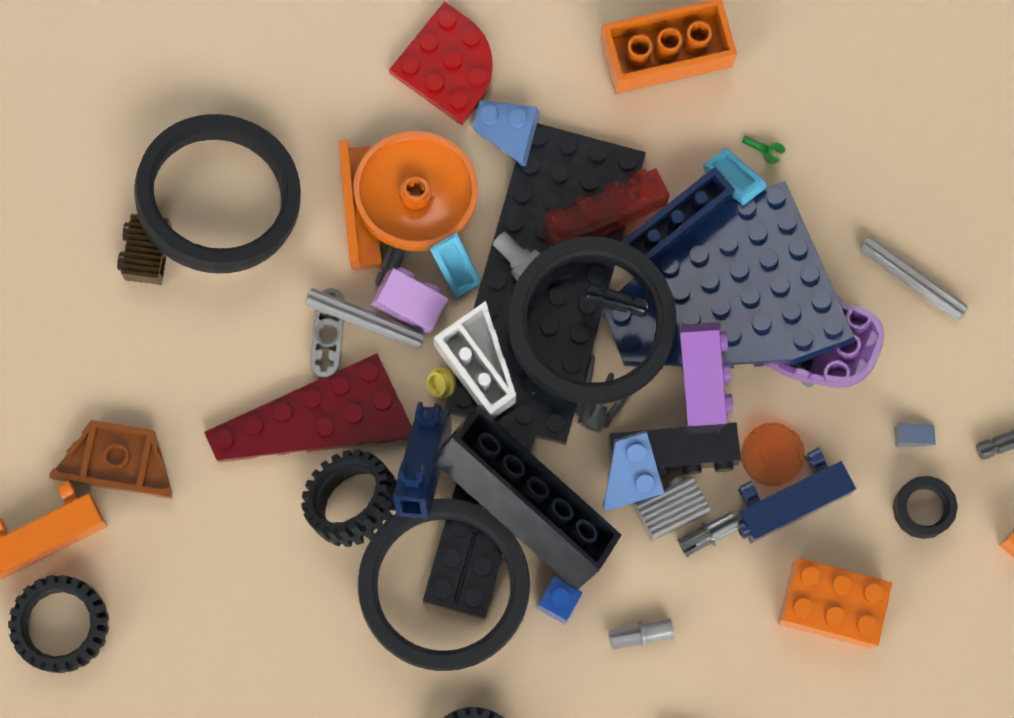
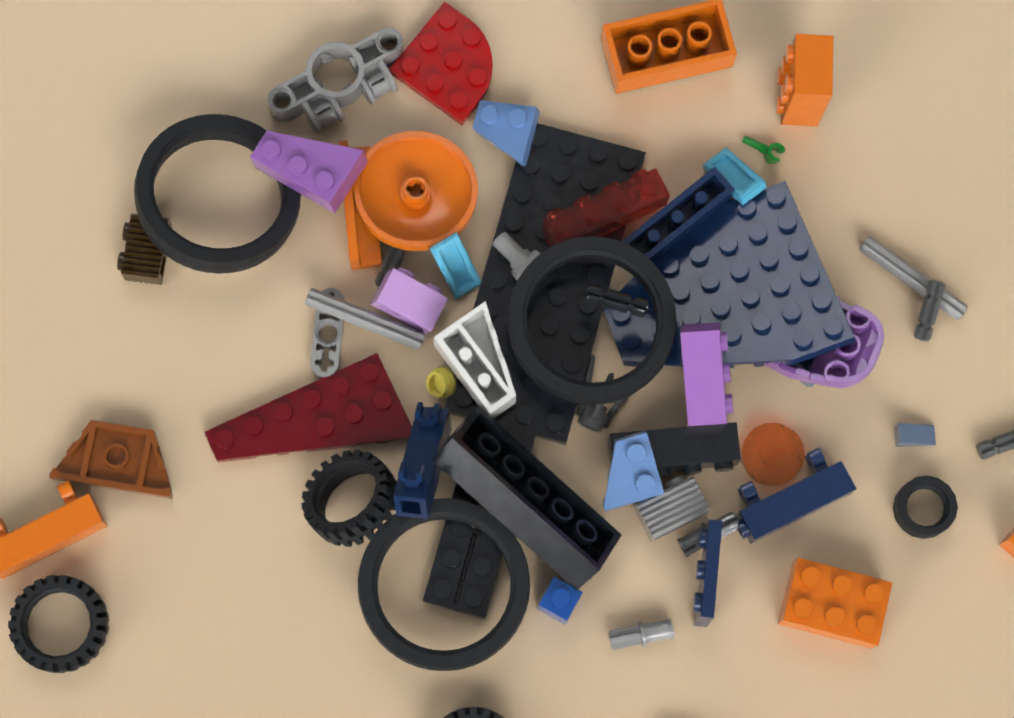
none -> medium lavender wedge [250,131,368,214]
none -> light grey piece [268,28,403,134]
none -> dark blue wing [693,519,722,627]
none -> orange brick [776,34,834,127]
none -> dark grey axle [914,280,945,341]

